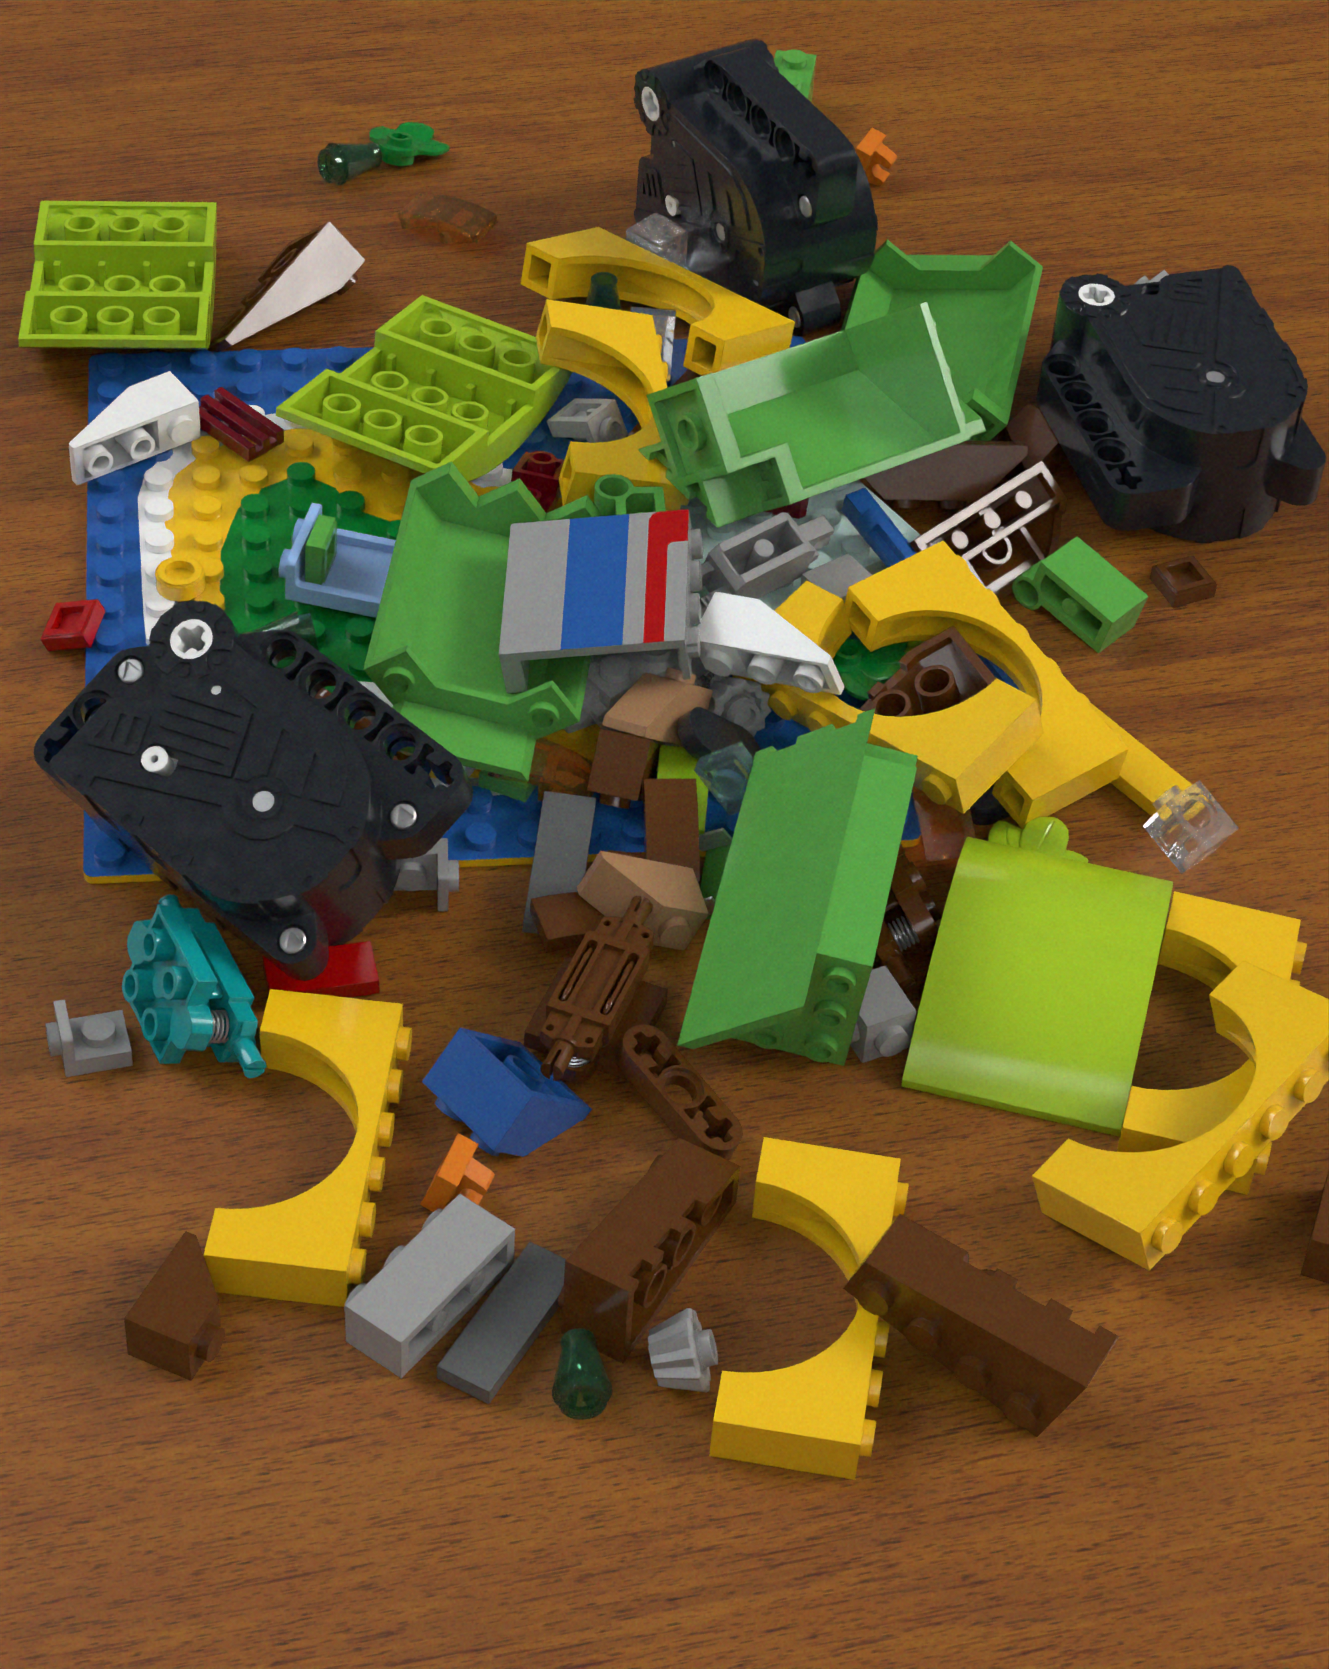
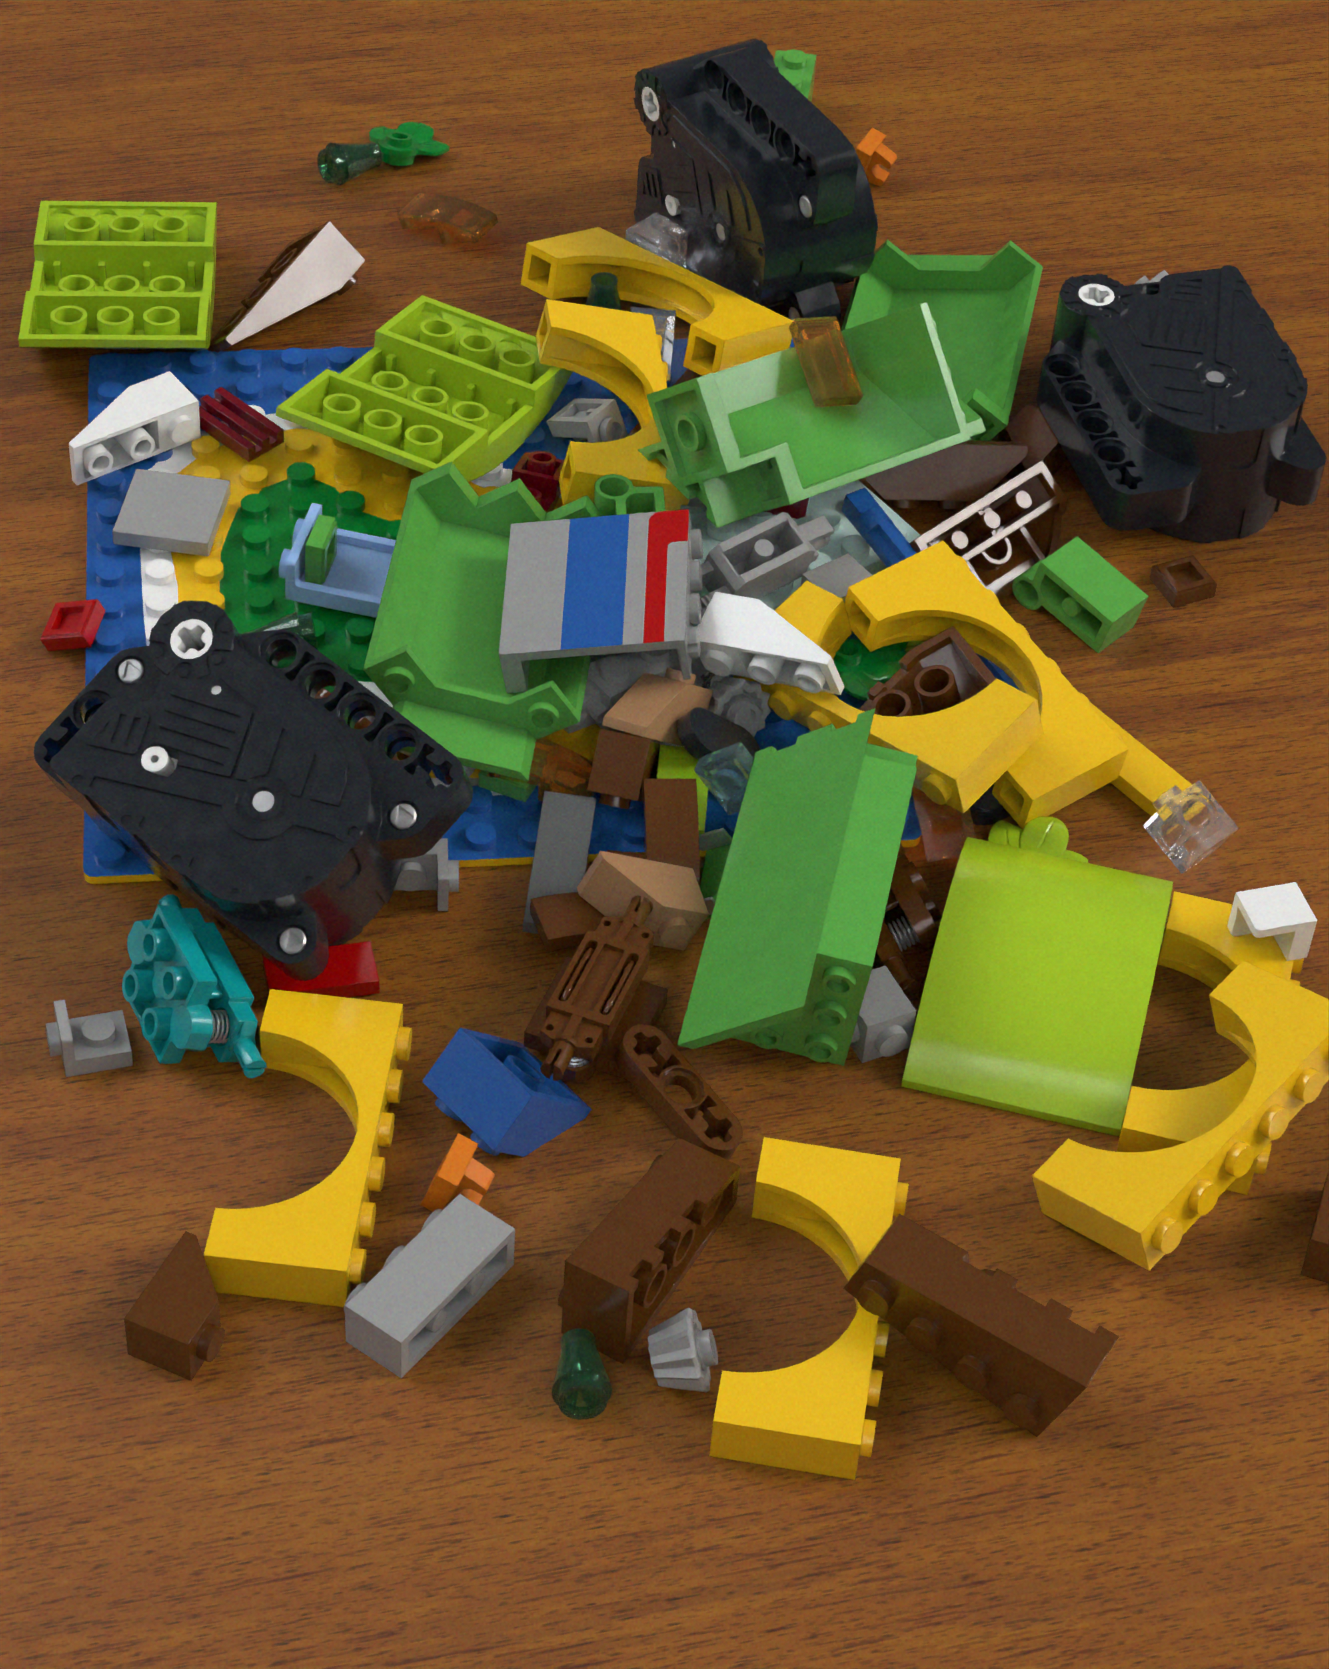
yellow tile [155,556,205,601] -> none
dark grey tile [437,1242,566,1404] -> none
none -> light grey tile [112,469,231,556]
none -> clear orange tile [789,316,863,407]
none -> white panel [1227,882,1317,961]

